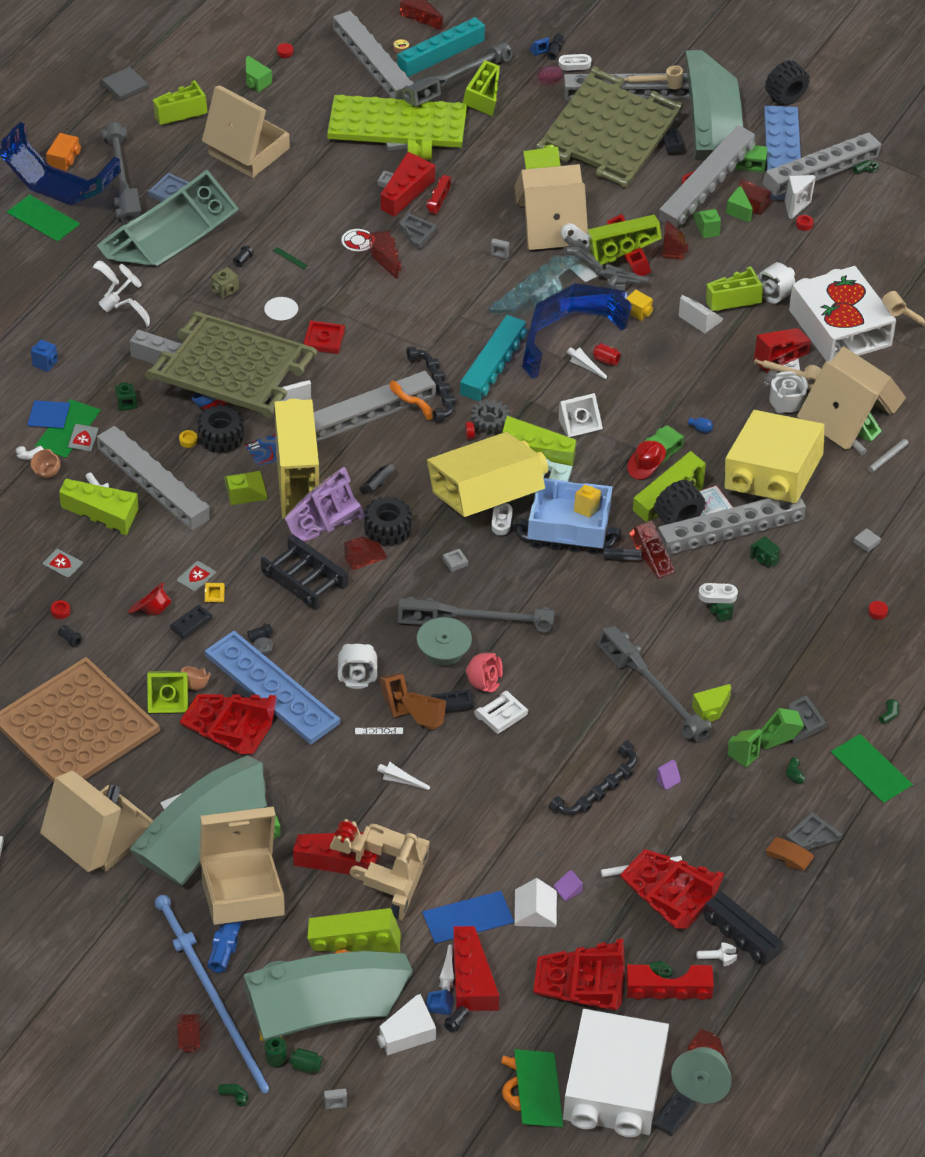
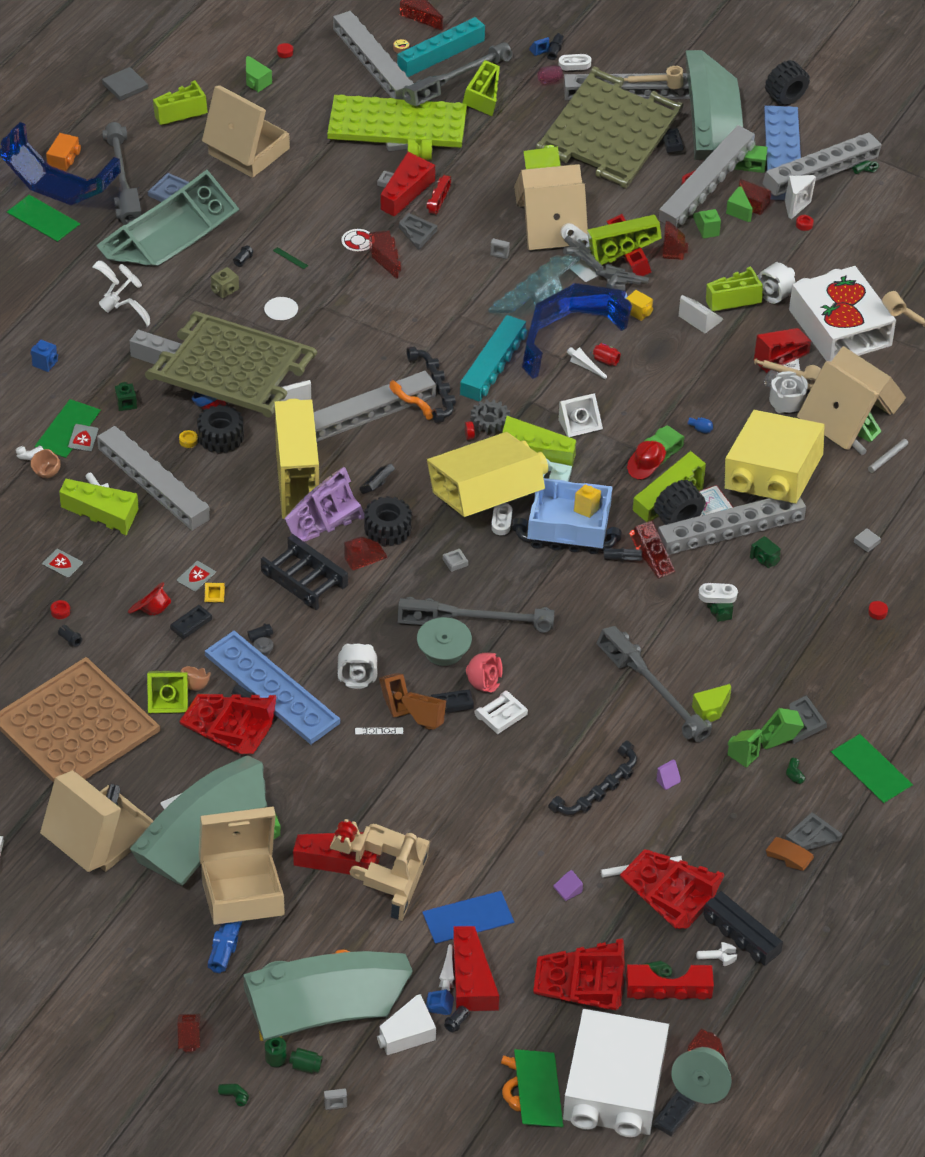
blue piece [27,400,70,428] -> none
medium blue bar [155,895,269,1093] -> none
lime slope [224,471,268,505] -> none
sticker [245,434,277,467] -> none
red tile [303,321,345,354] -> none
lime wedge [308,908,401,953] -> none
white piece [377,762,430,790] -> none
white slope [514,878,557,927] -> none
dark green arm [879,699,899,725] -> none

